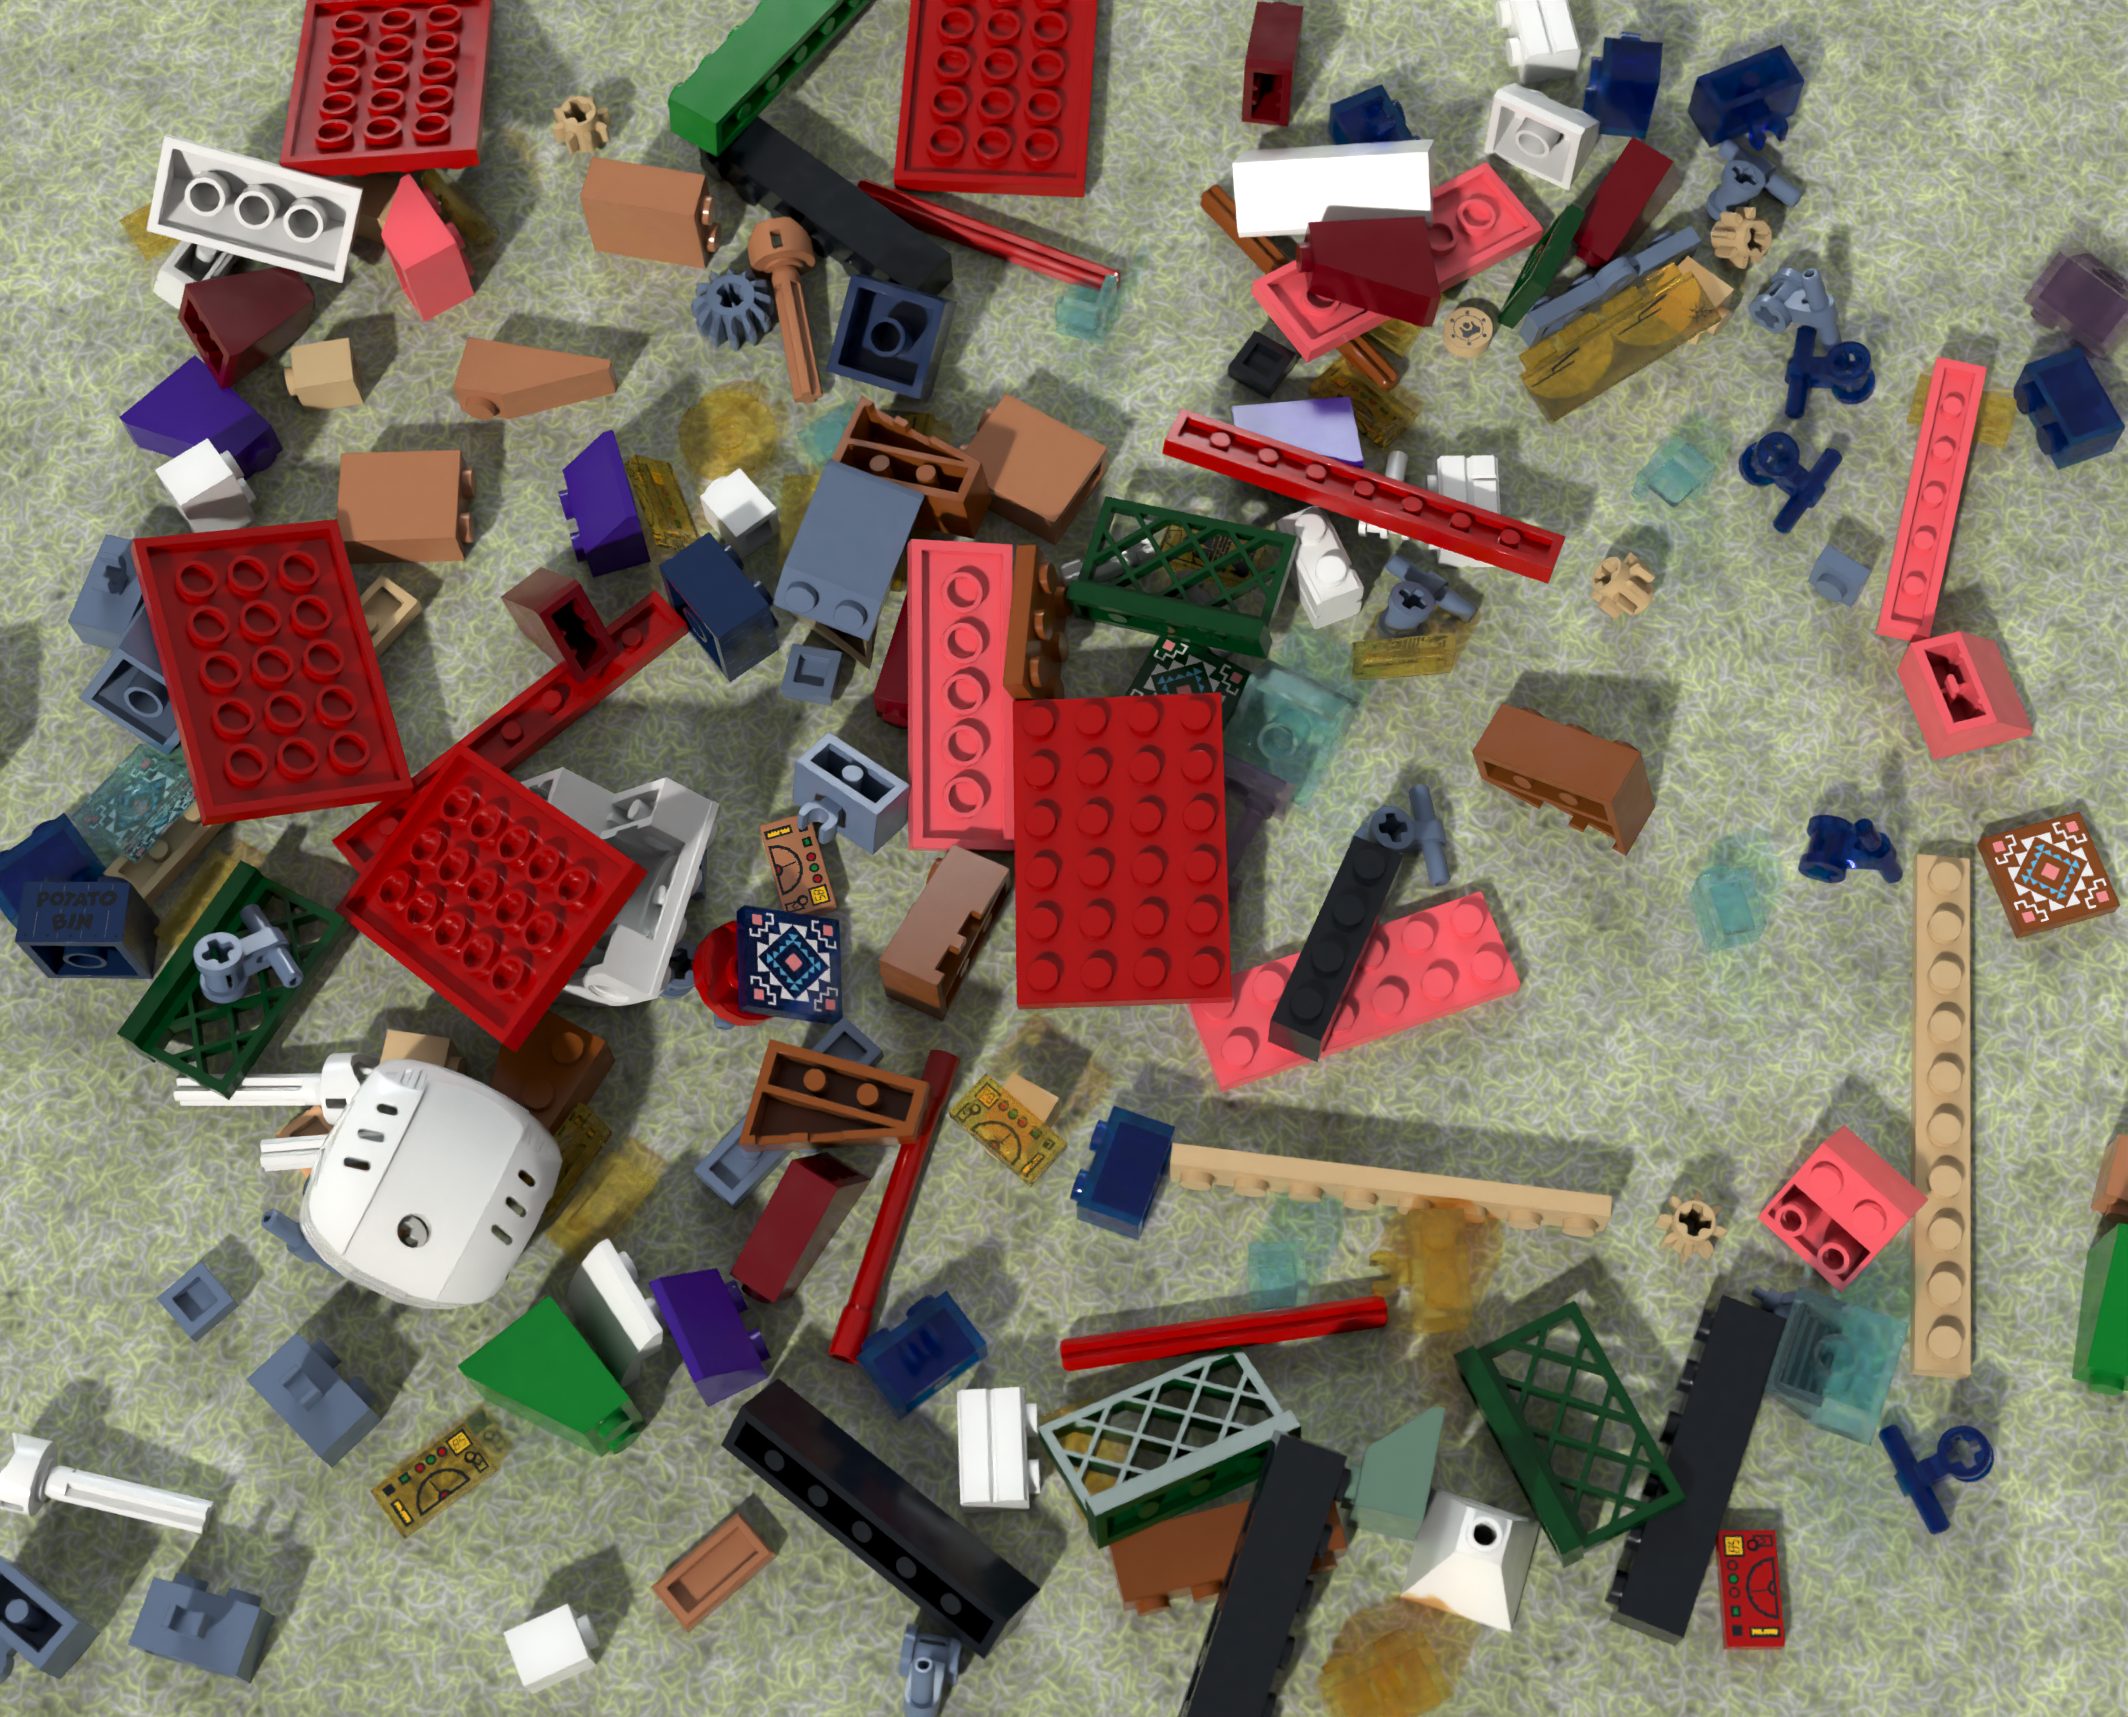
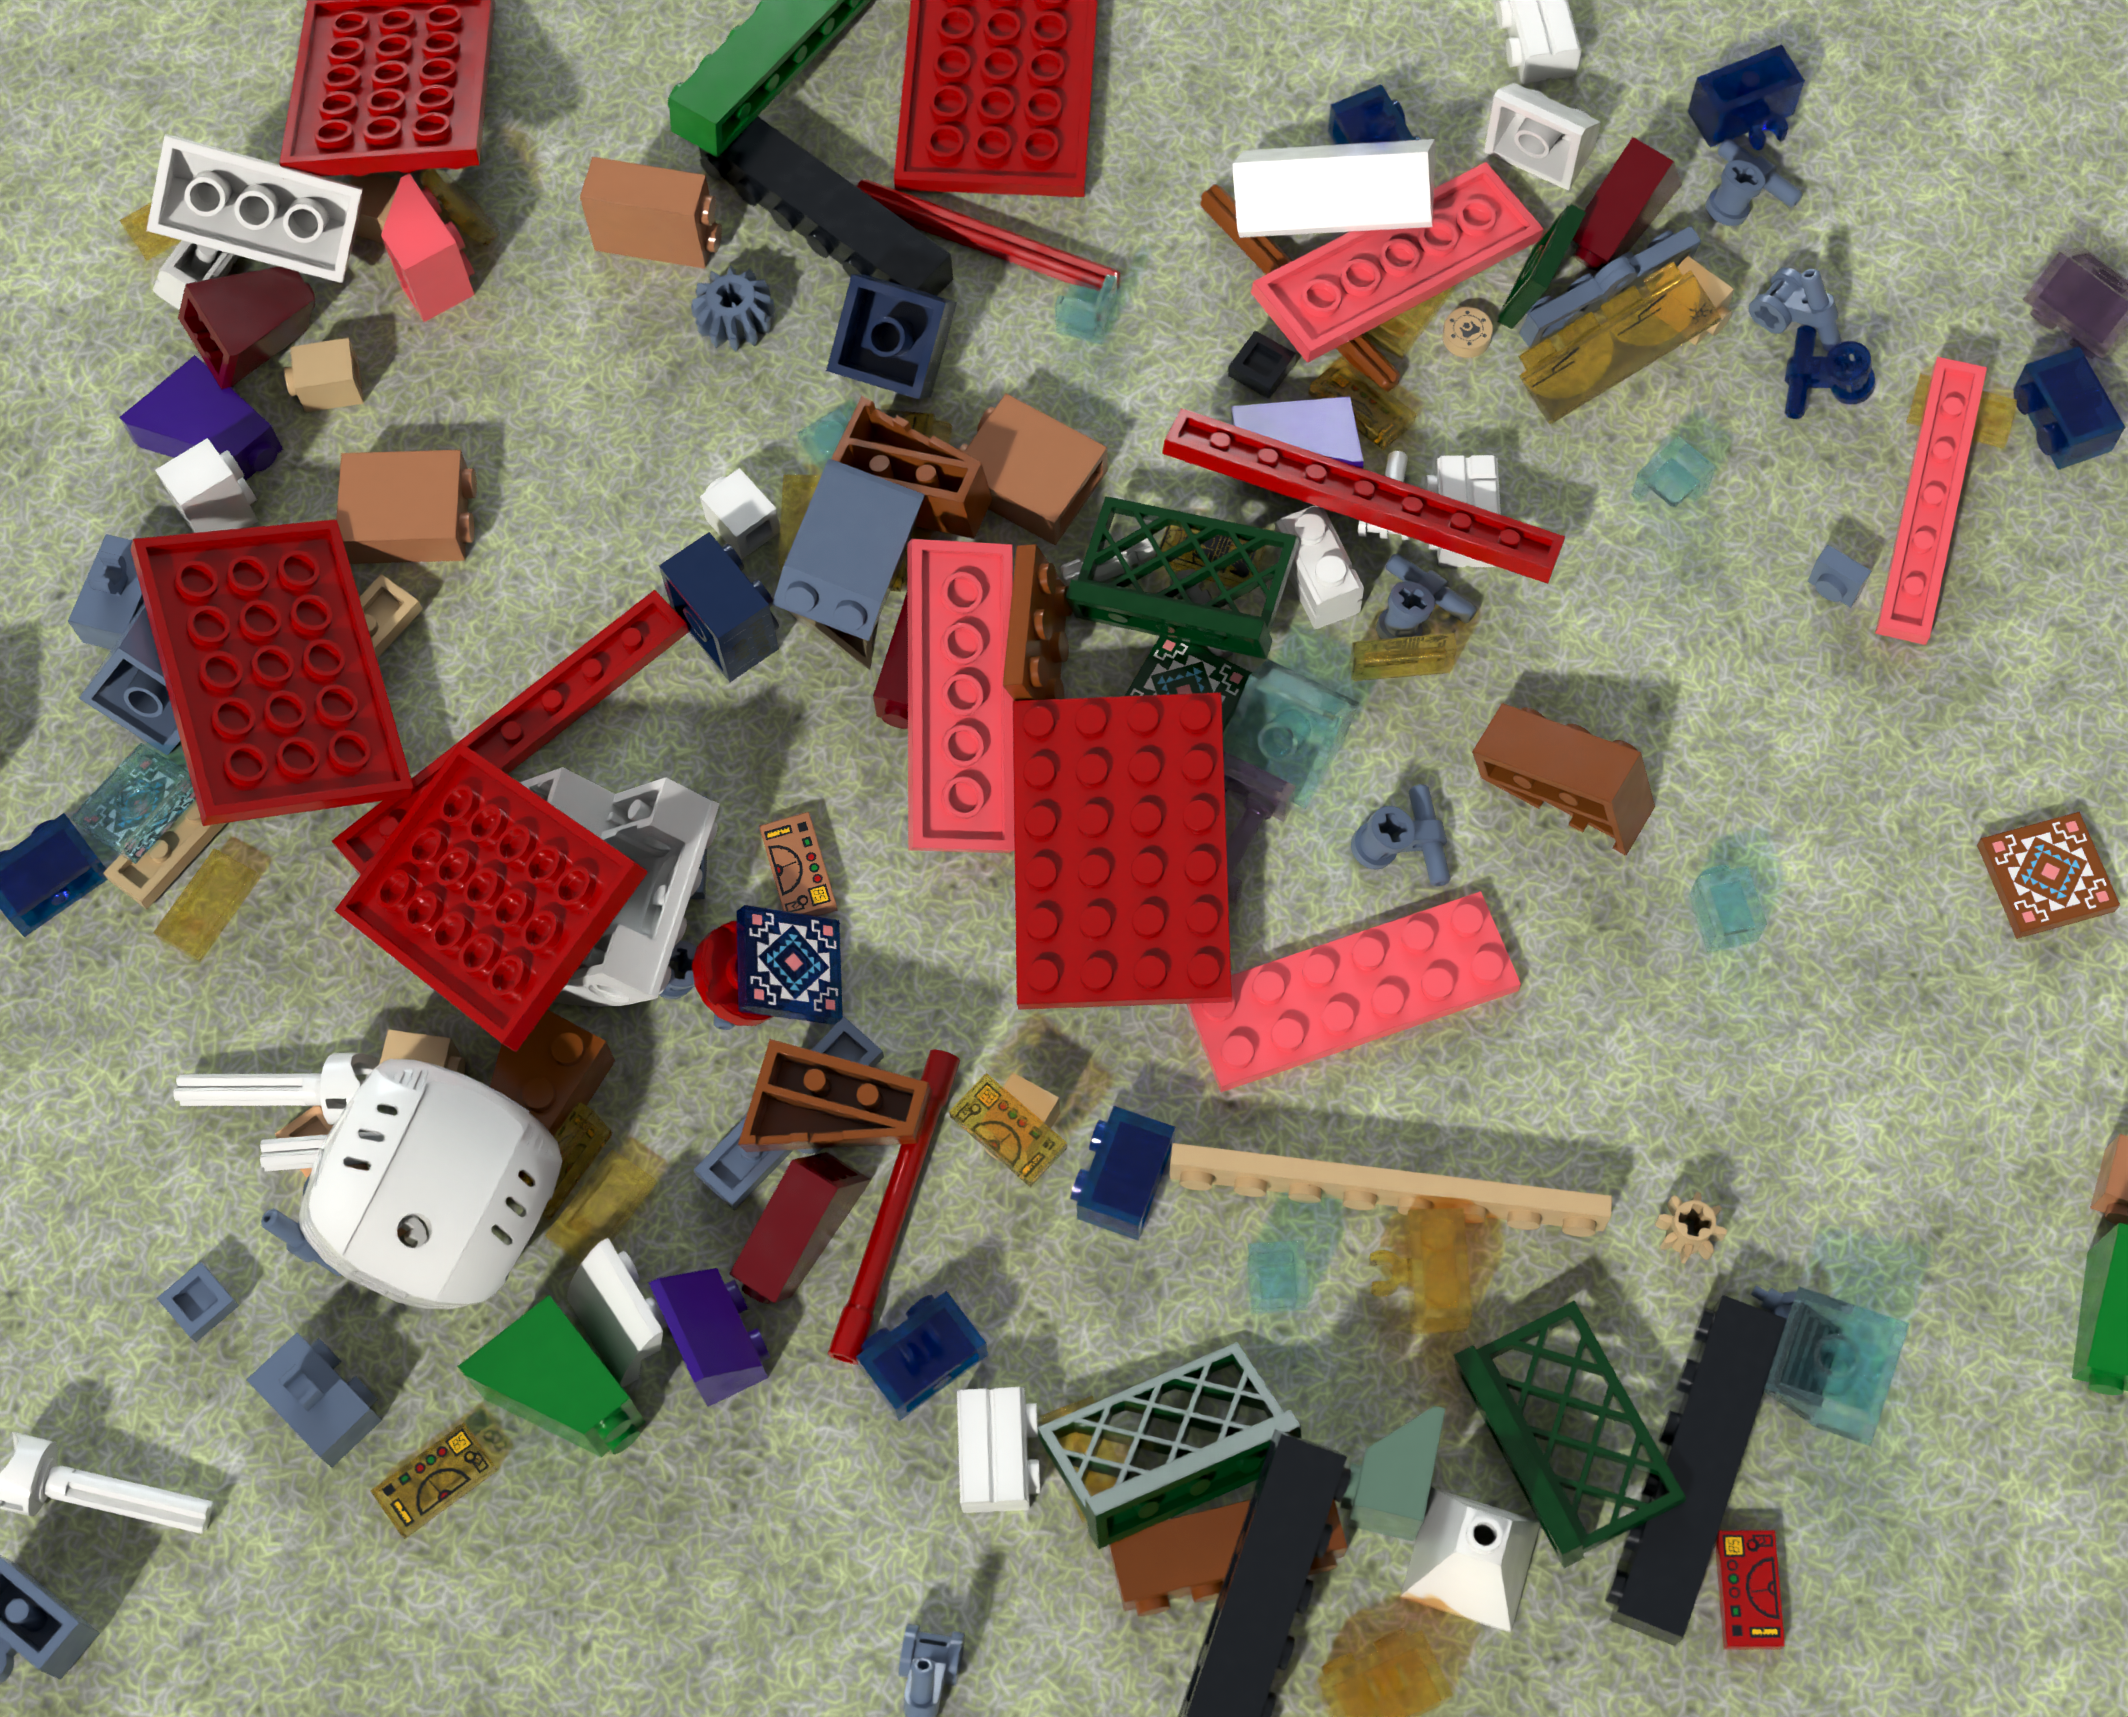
dark blue brick [15,876,160,979] -> none
dark green fence [117,860,351,1100] -> none
sand blue brick [128,1573,275,1683] -> none
sand blue piece [193,904,304,1003] -> none
nougat slope [453,337,618,420] -> none
dark red slope [501,567,620,685] -> none
white brick [503,1604,600,1694] -> none
tan gear [552,95,611,155] -> none
dark purple slope [558,430,651,578] -> none
clear yellow tile [624,454,700,551] -> none
nougat tile [651,1512,776,1633] -> none
clear yellow tile [678,389,778,481] -> none
black brick [721,1378,1041,1660] -> none
nougat piece [748,217,823,404] -> none
sand blue plate [781,643,844,706] -> none
sand blue brick [792,732,910,855] -> none
dark orange wedge [878,844,1011,1021] -> none
red axle [1060,1295,1388,1371] -> none
dark red slope [1241,1,1304,127] -> none
black brick [1268,835,1404,1062] -> none
dark red slope [1296,216,1441,327] -> none
clear blue brick [1582,32,1663,139] -> none
tan gear [1591,553,1655,619] -> none
tan gear [1711,206,1772,269] -> none
clear blue piece [1738,432,1843,534] -> none
coral slope [1757,1125,1929,1293] -> none
clear blue piece [1798,815,1903,883] -> none
clear blue piece [1878,1424,1994,1535] -> none
coral slope [1897,631,2033,760] -> none
tan plate [1910,854,1971,1379] -> none

